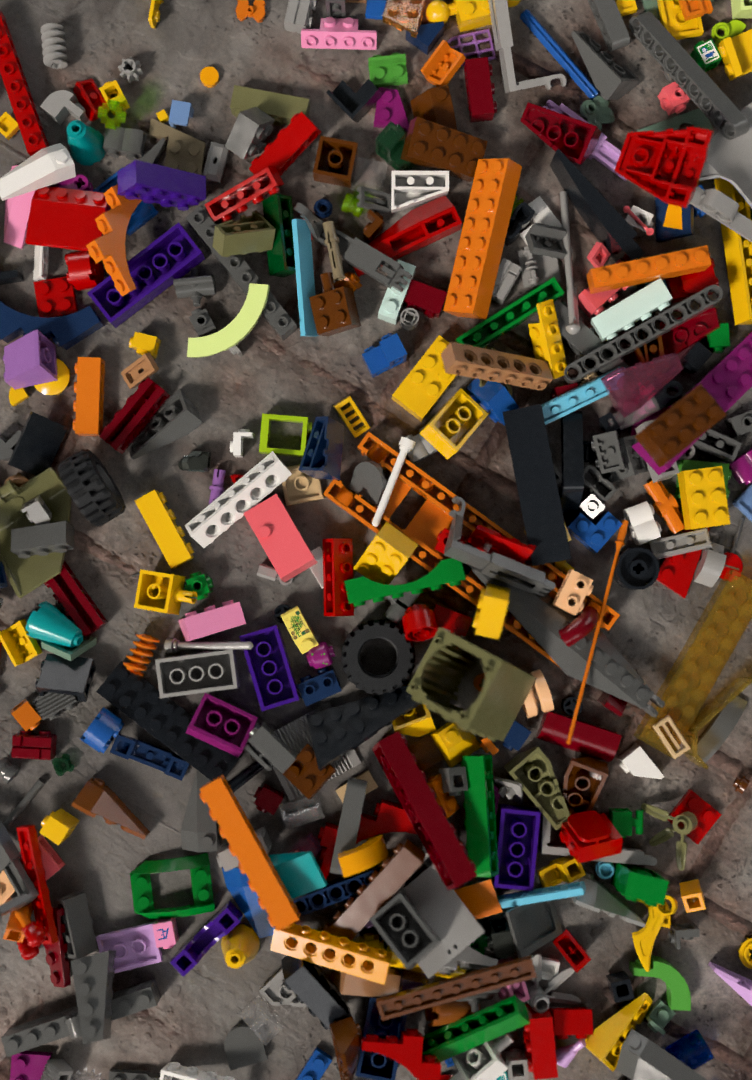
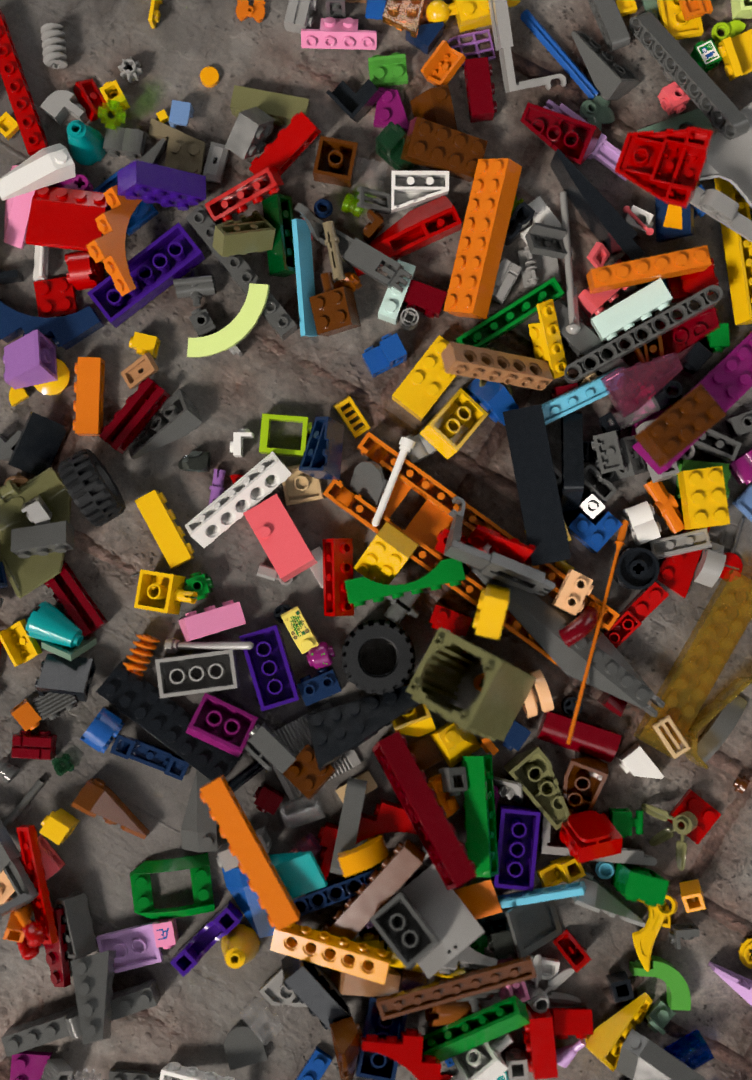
red piece [402,604,438,642] -> none
none -> red slope [603,581,669,648]

